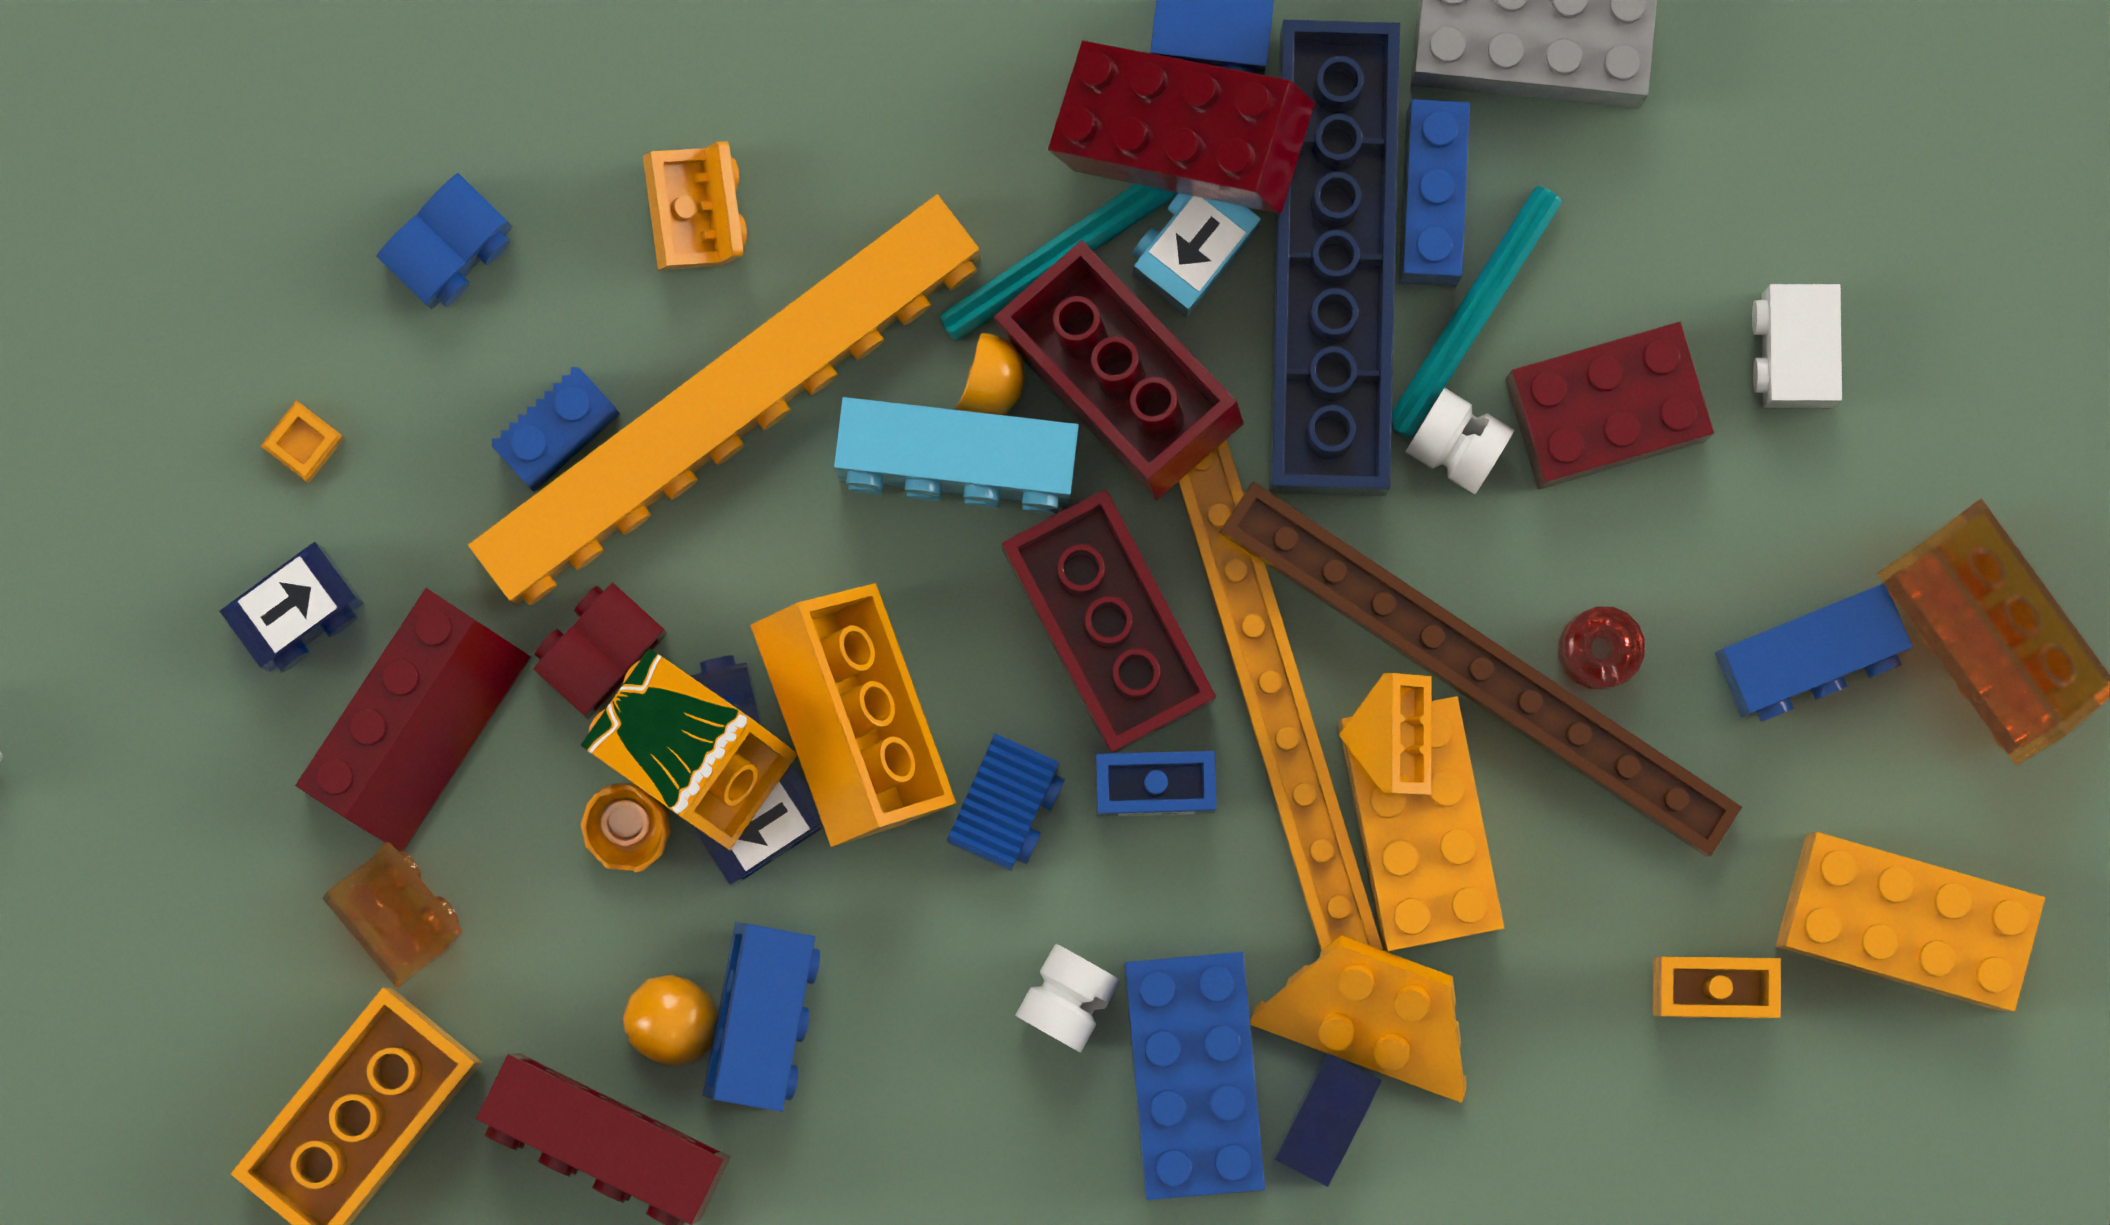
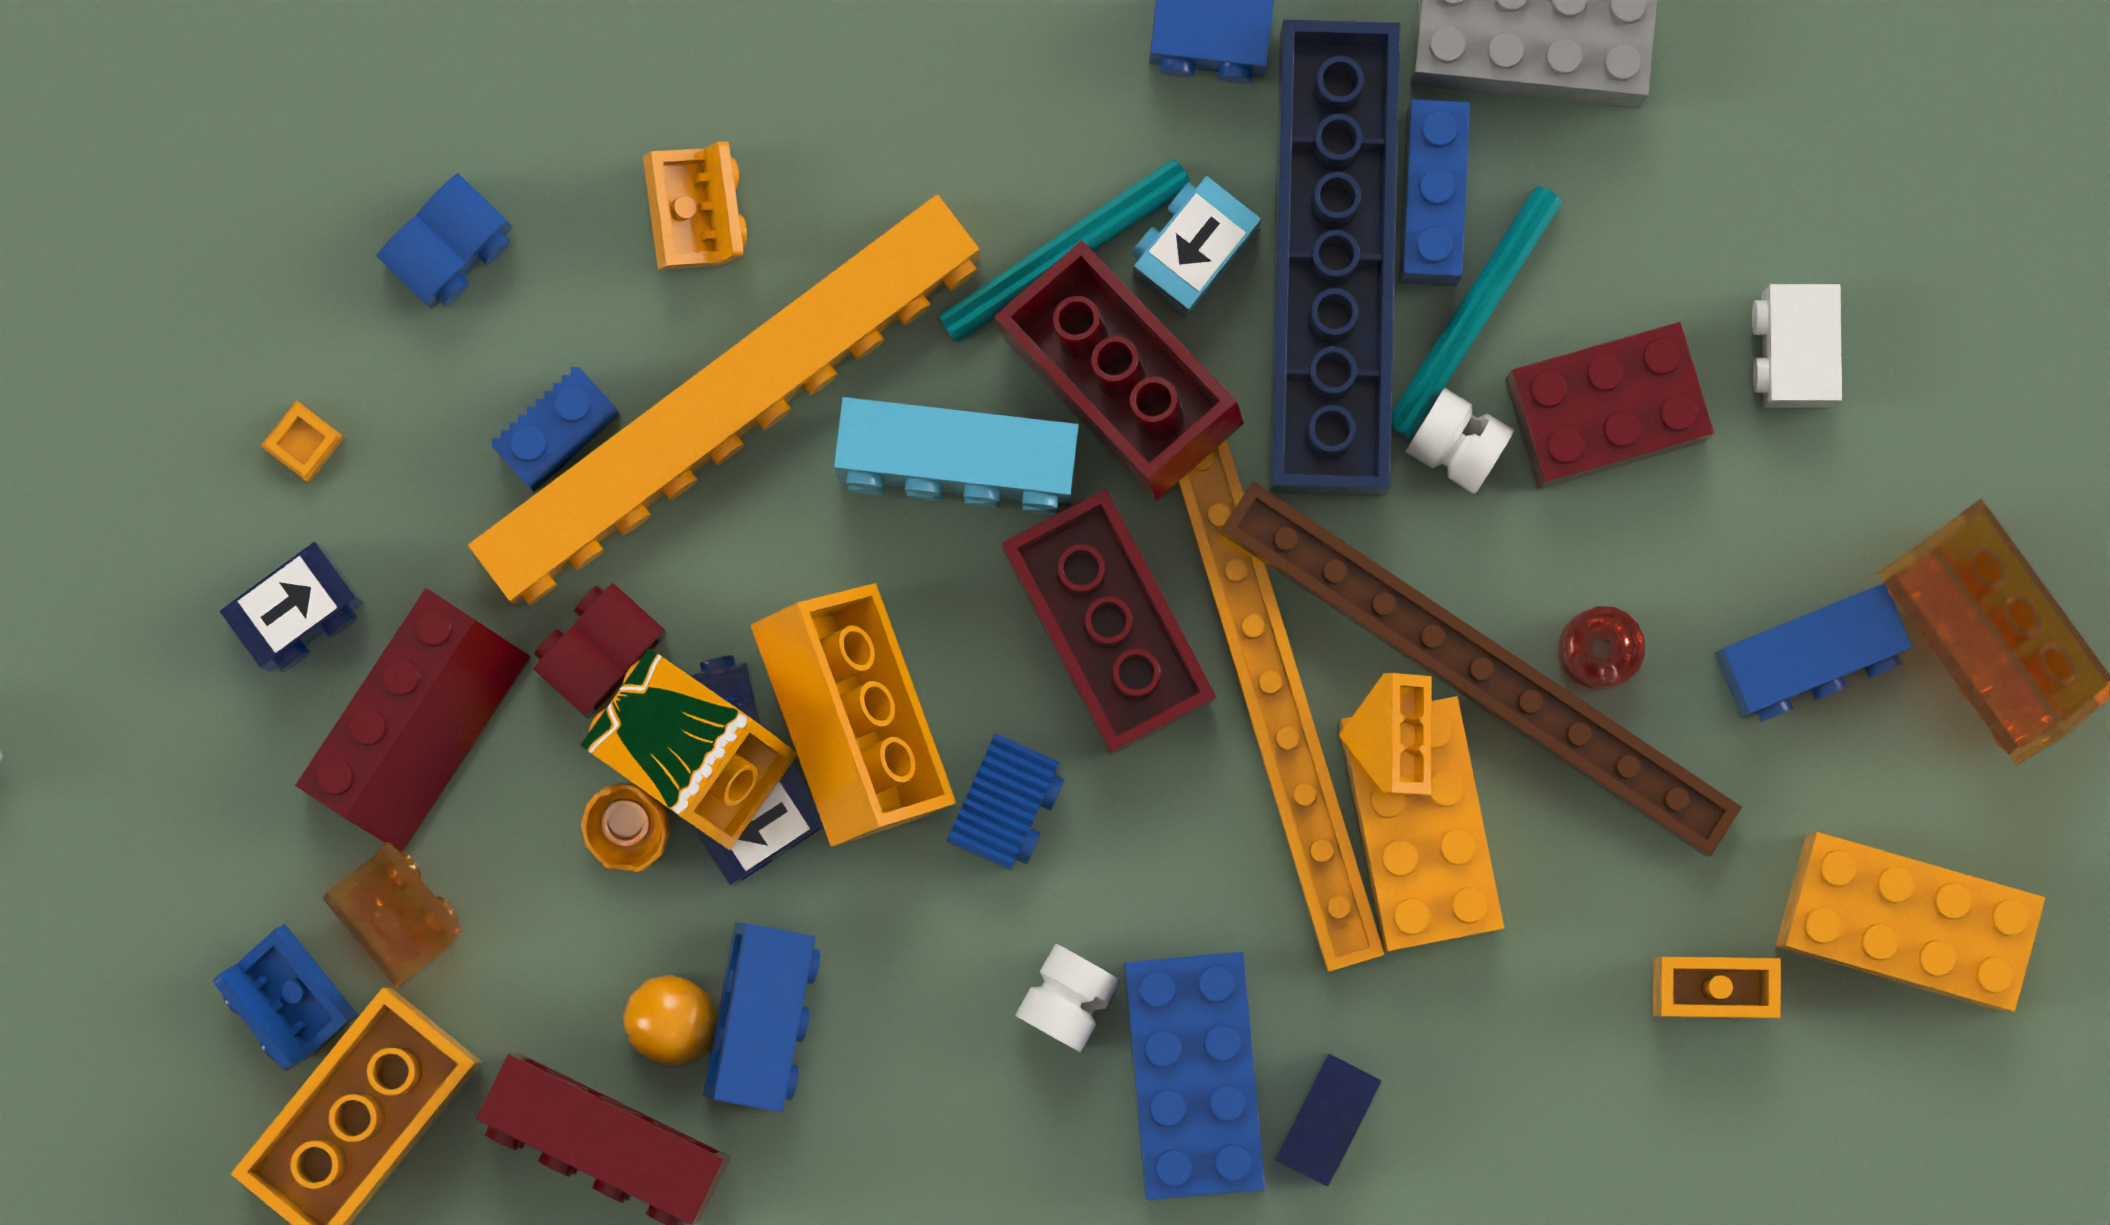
light orange hair [955,333,1025,416] -> none
dark red brick [1048,40,1315,214] -> none
blue brick [1095,751,1217,816] -> none
light orange wing [1250,935,1467,1103] -> none
none -> blue bracket [213,924,358,1071]

